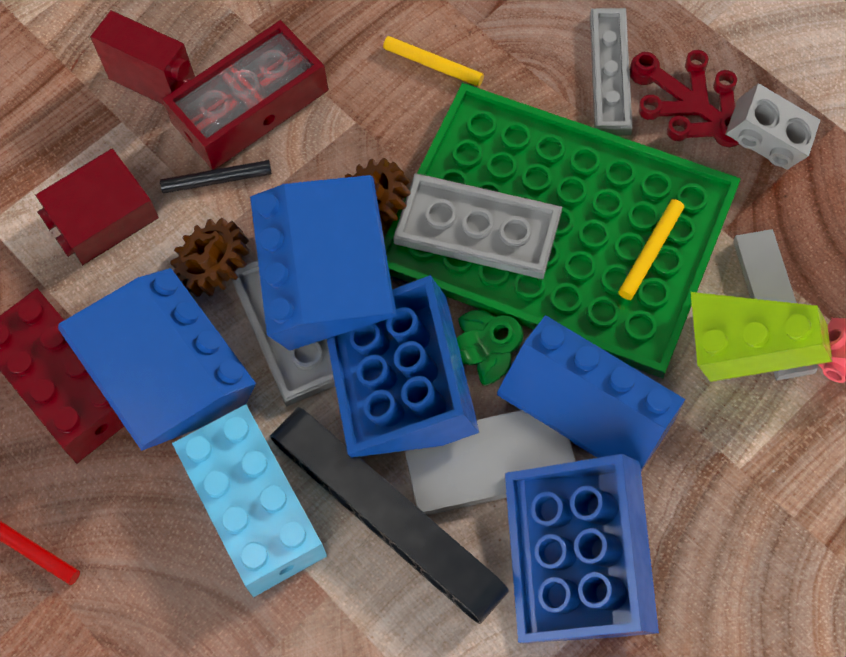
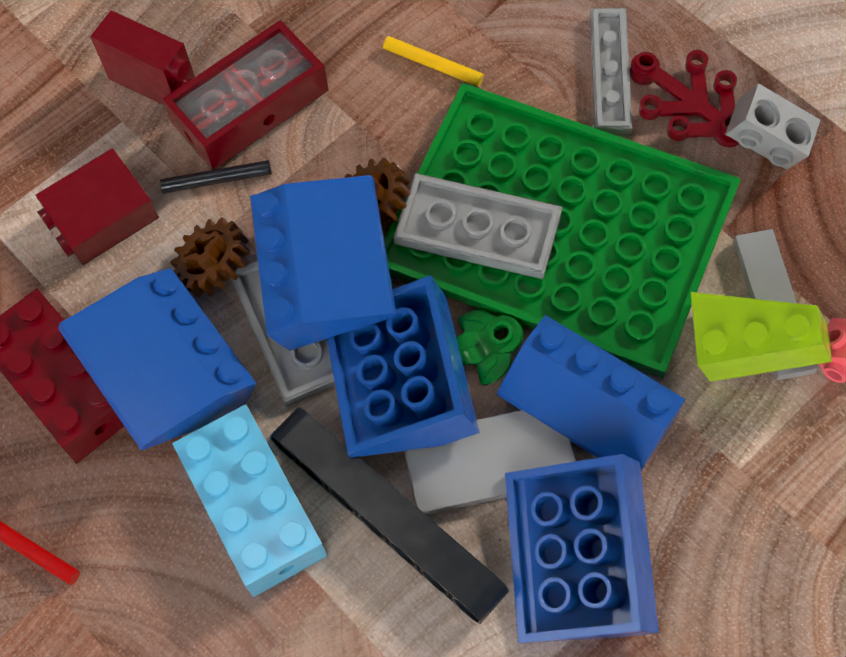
yellow bar [618,199,685,300] -> none

